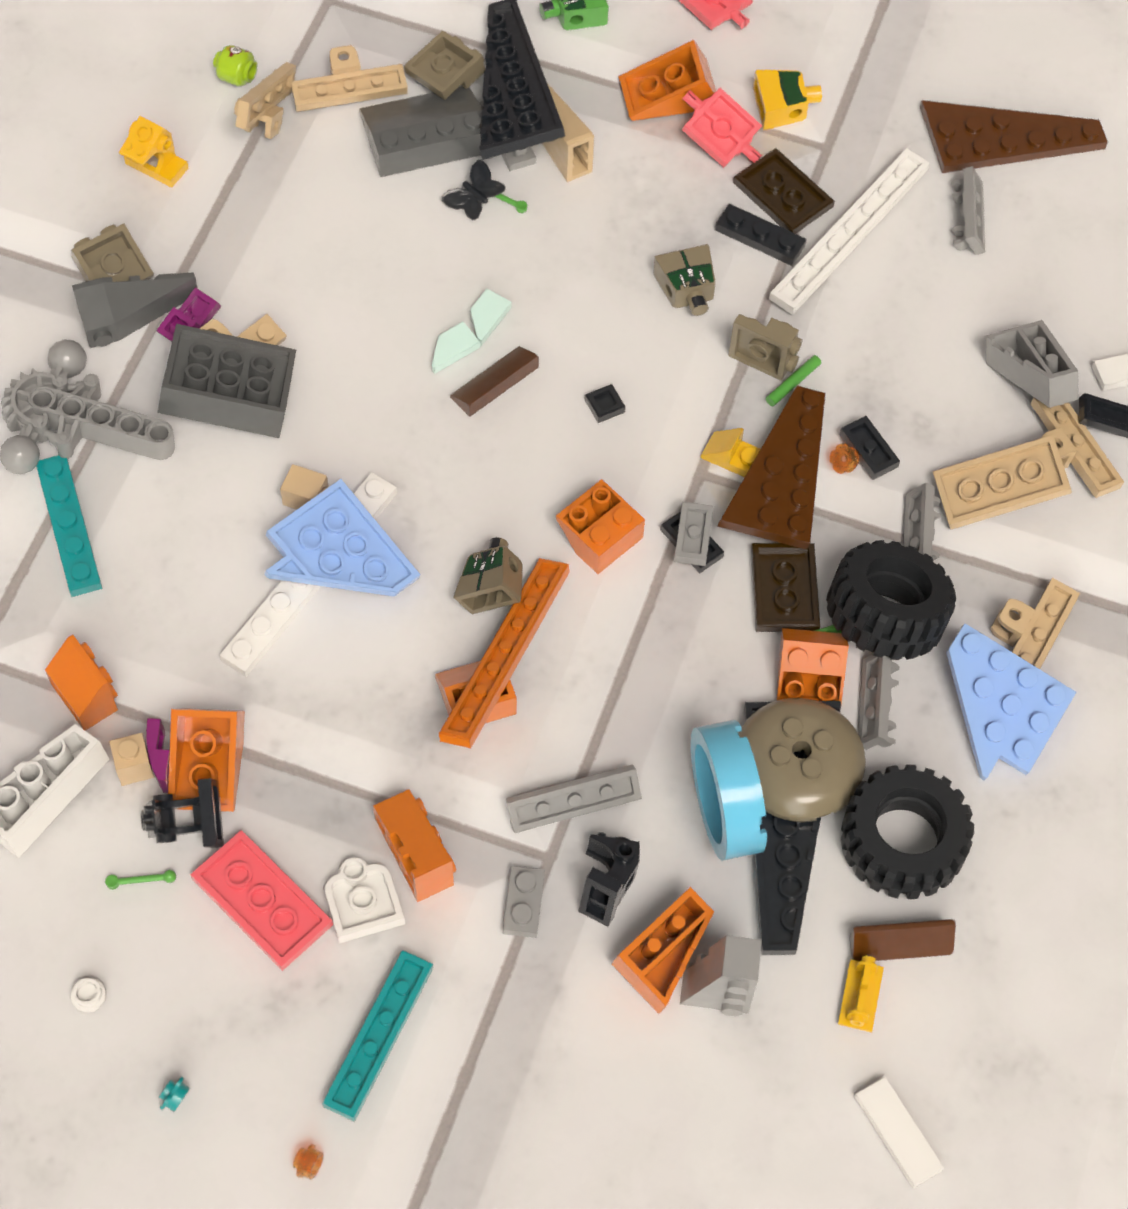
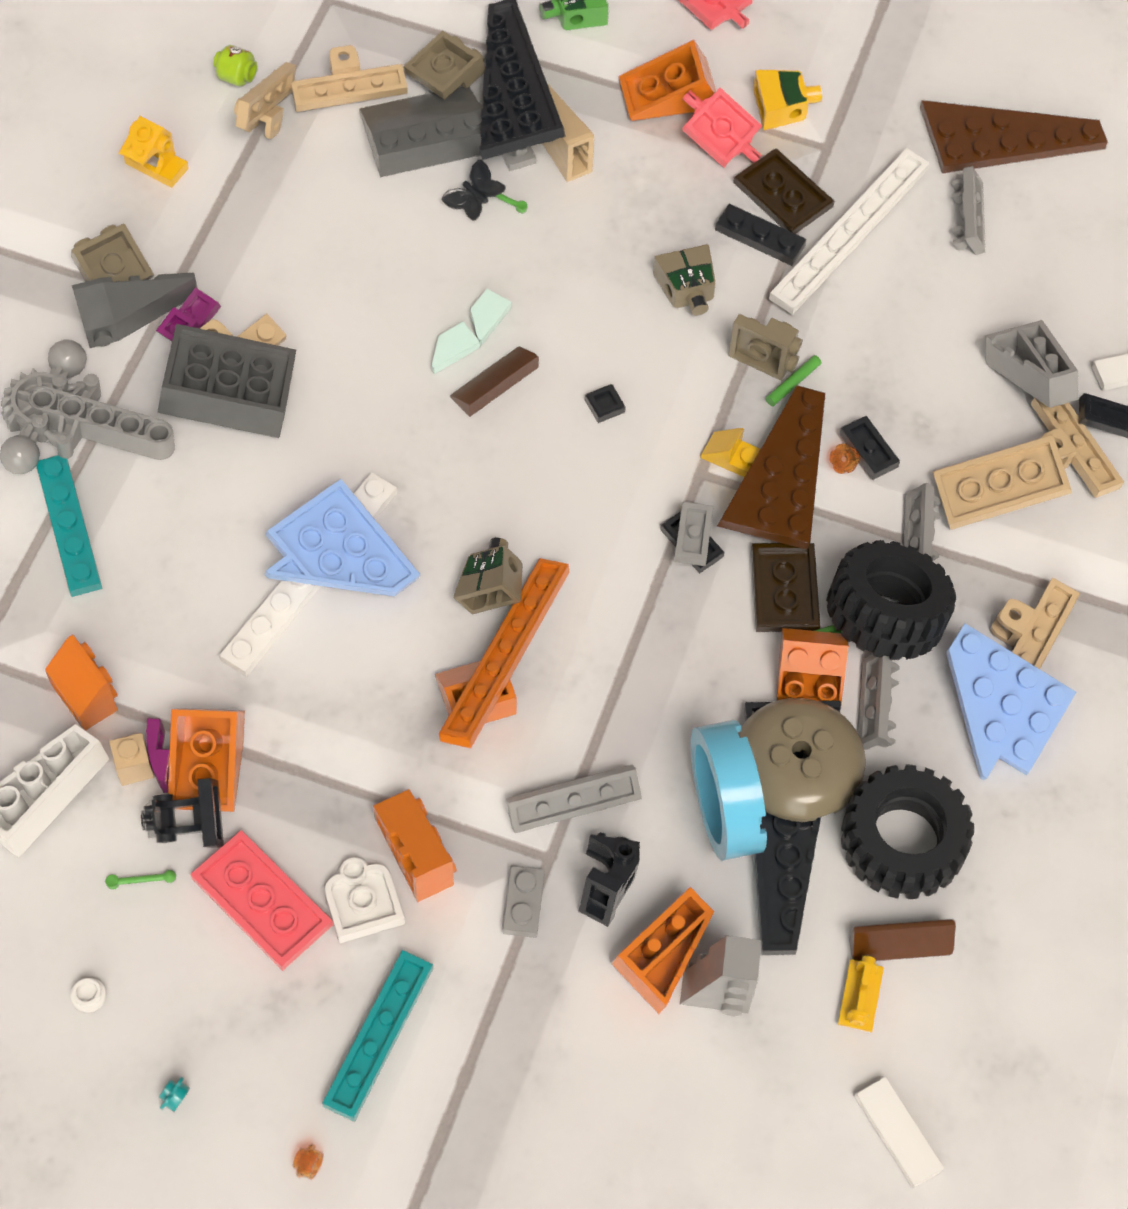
tan brick [280,464,328,509] -> none
orange slope [556,479,645,574] -> none

